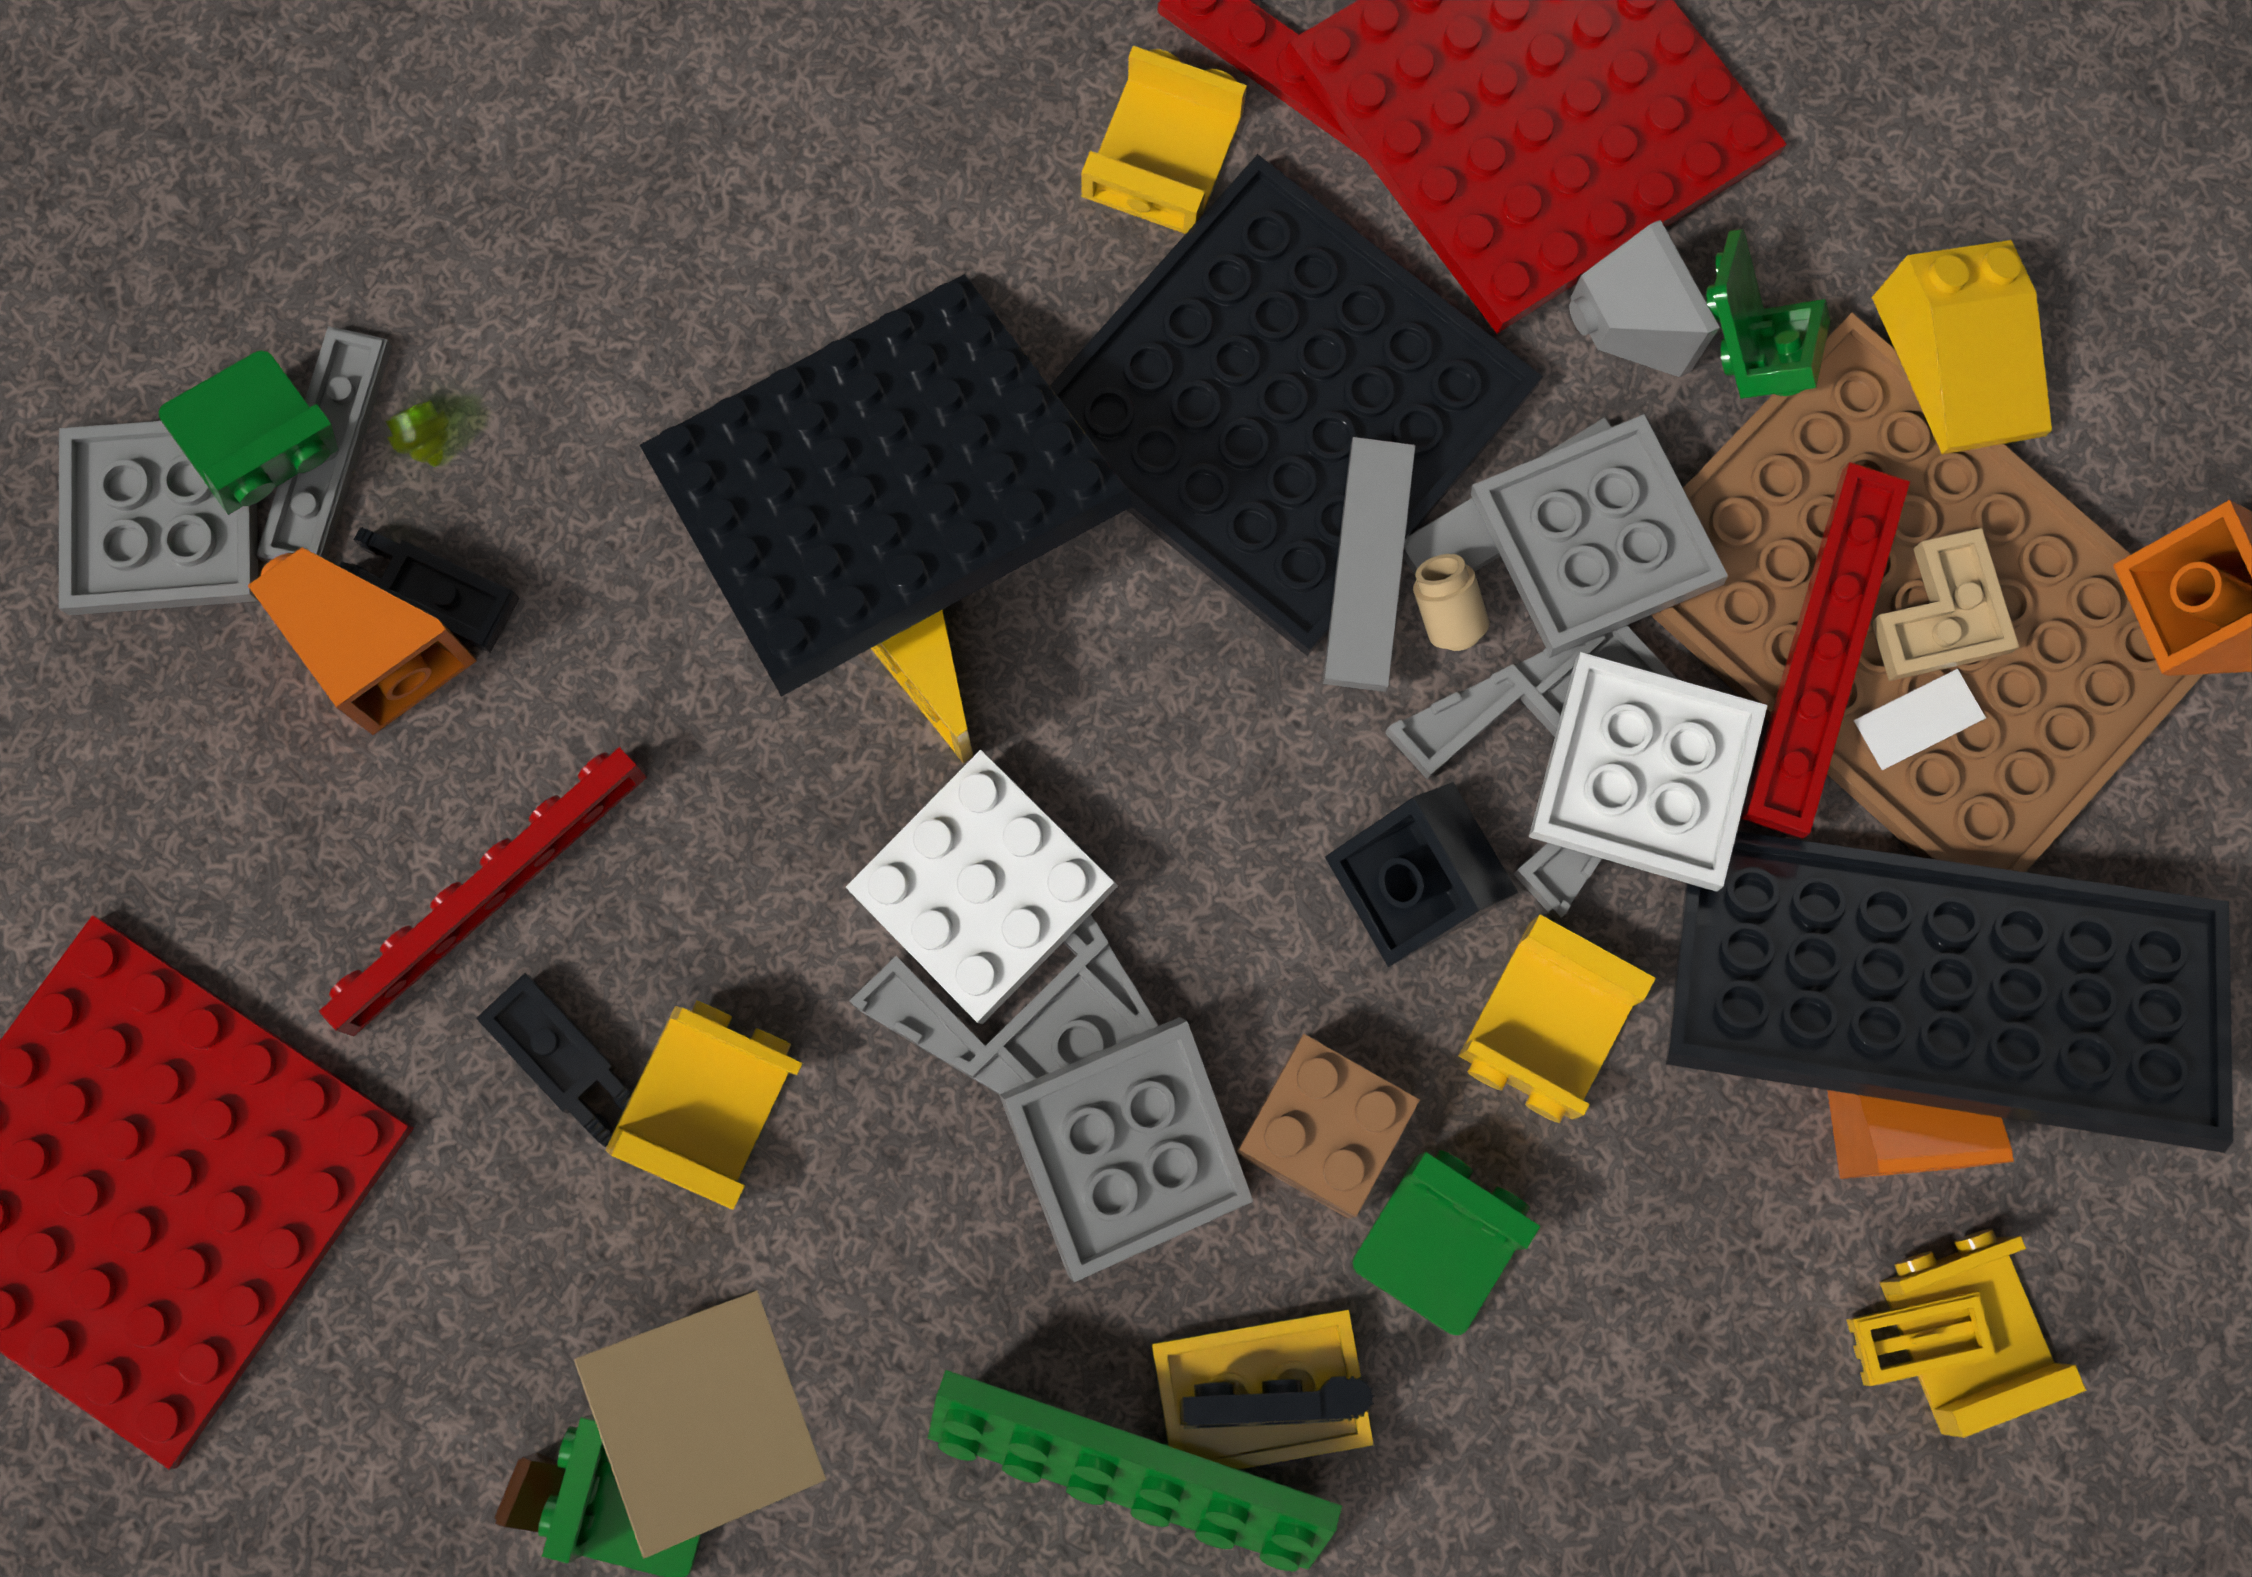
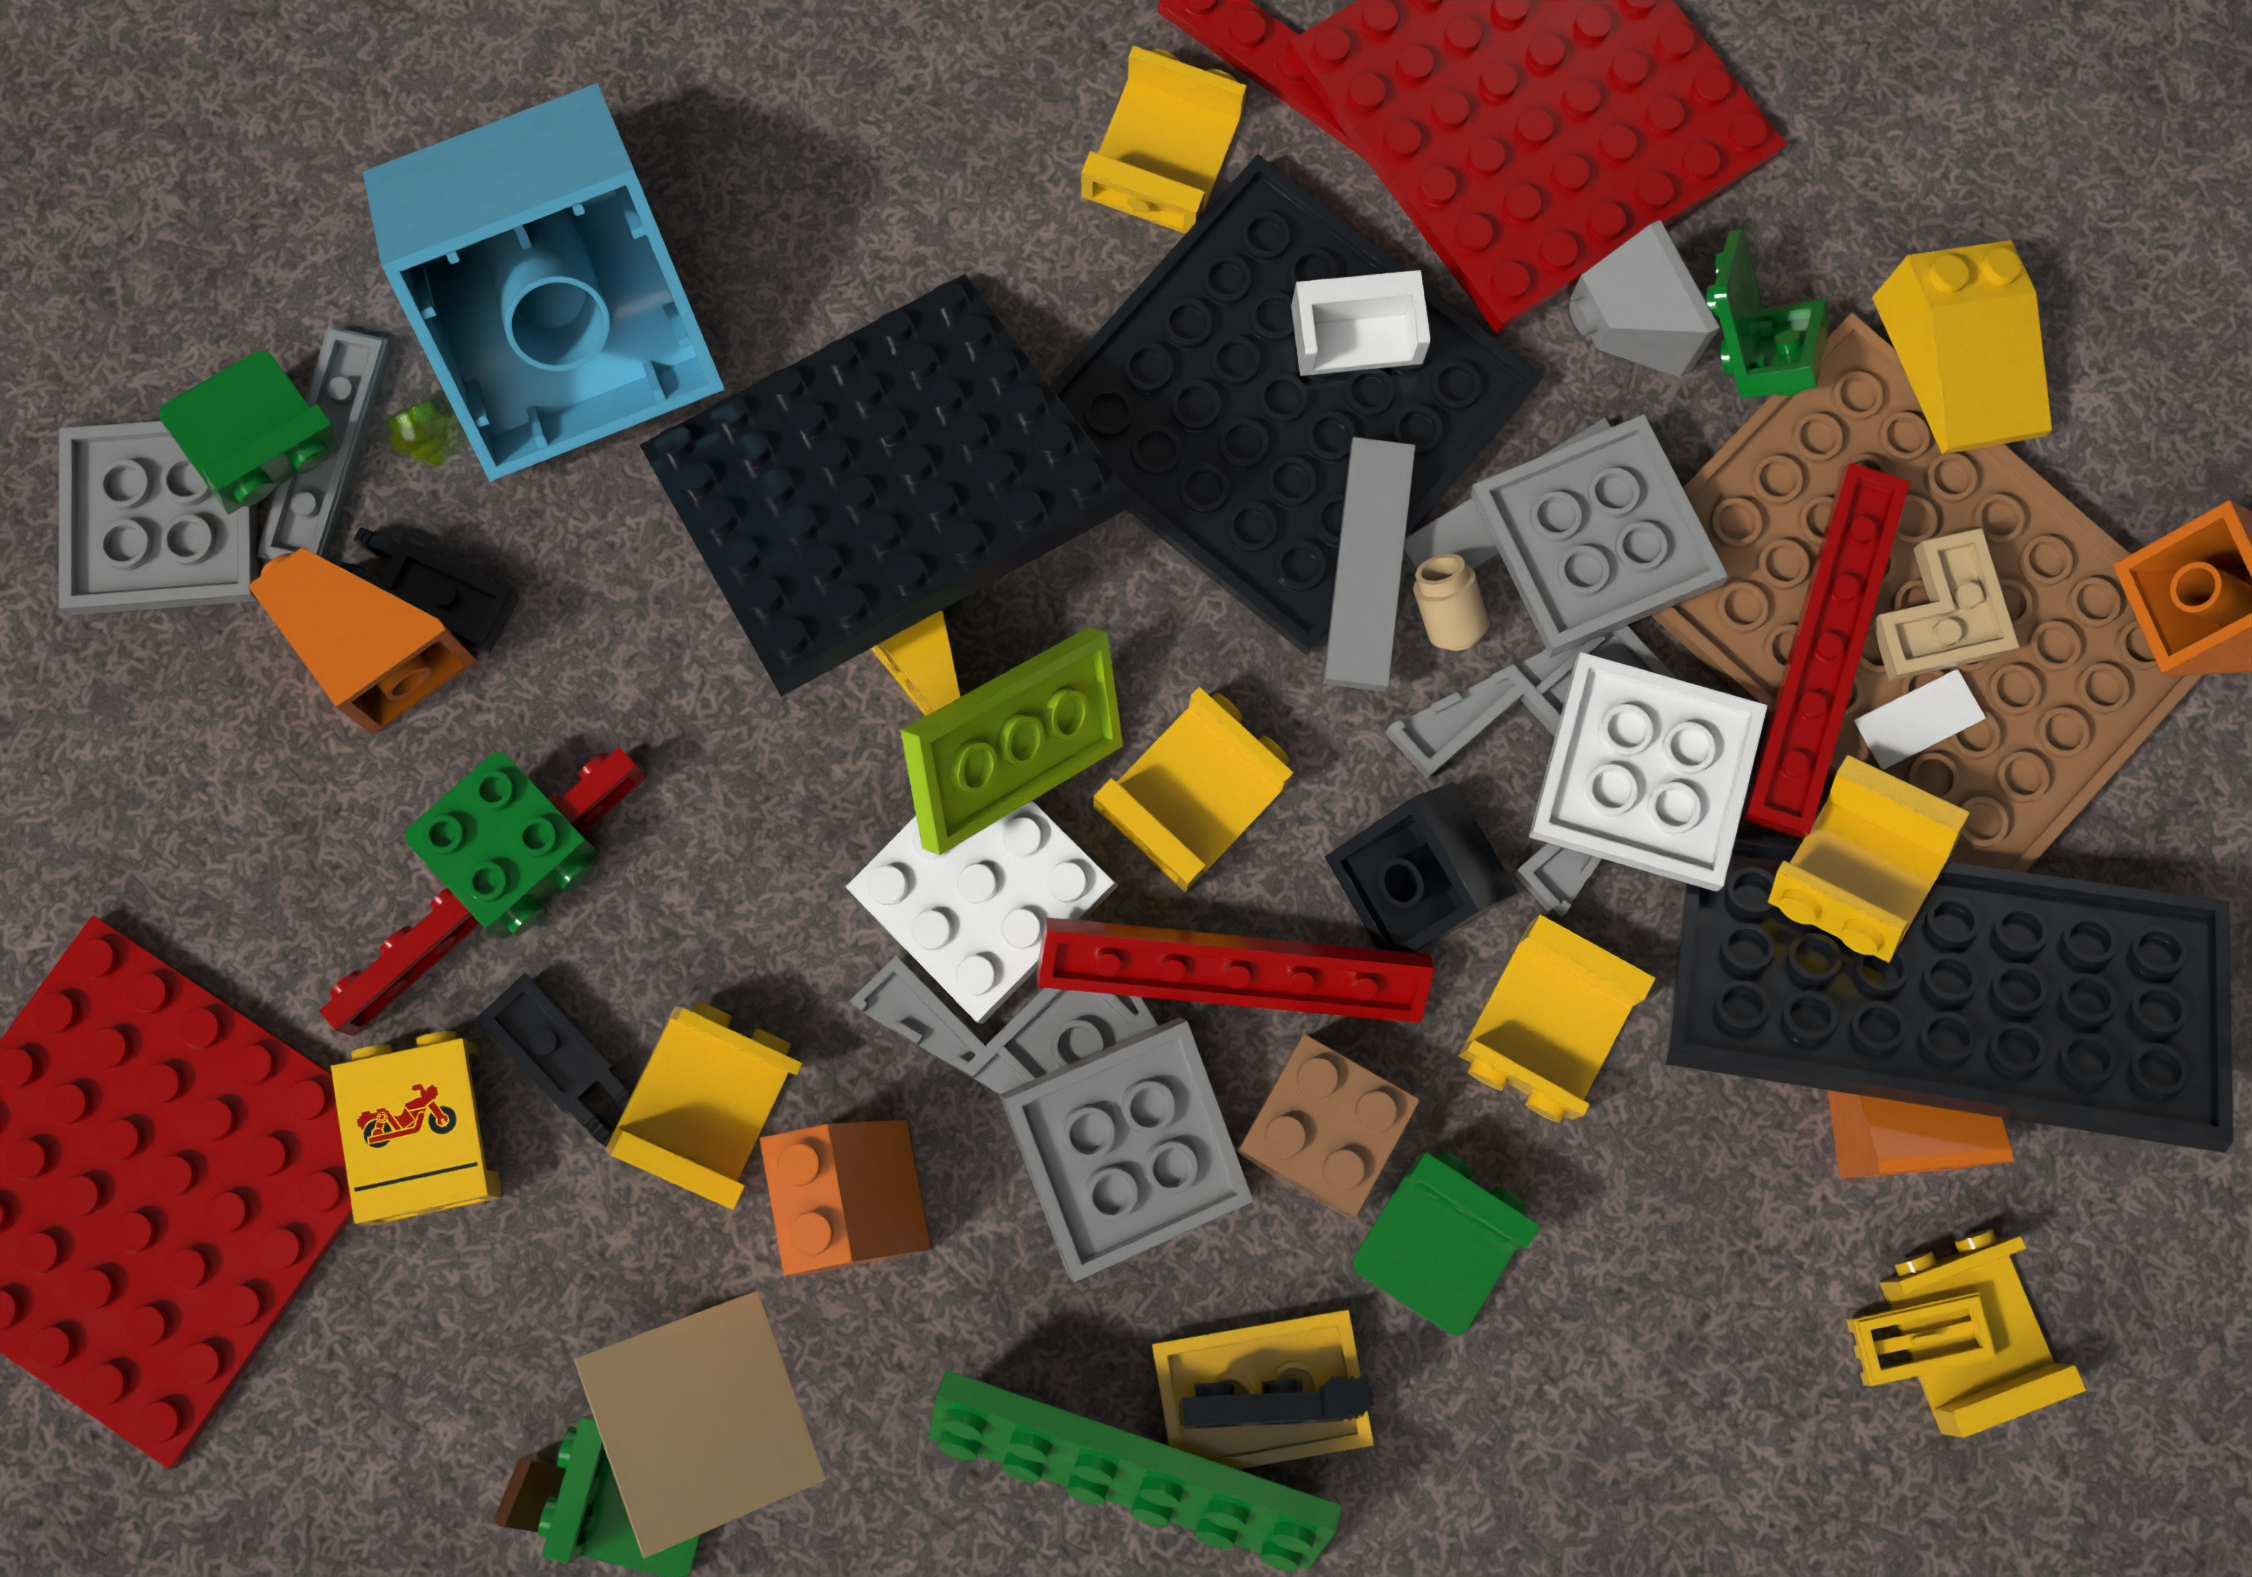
none -> yellow panel [331,1031,503,1225]
none -> medium azure brick [362,83,725,482]
none -> green bracket [405,752,600,939]
none -> orange slope [759,1120,932,1277]
none -> lime plate [901,627,1123,855]
none -> red plate [1036,917,1435,1023]
none -> yellow panel [1093,687,1294,893]
none -> white panel [1291,270,1430,376]
none -> yellow panel [1768,755,1970,963]

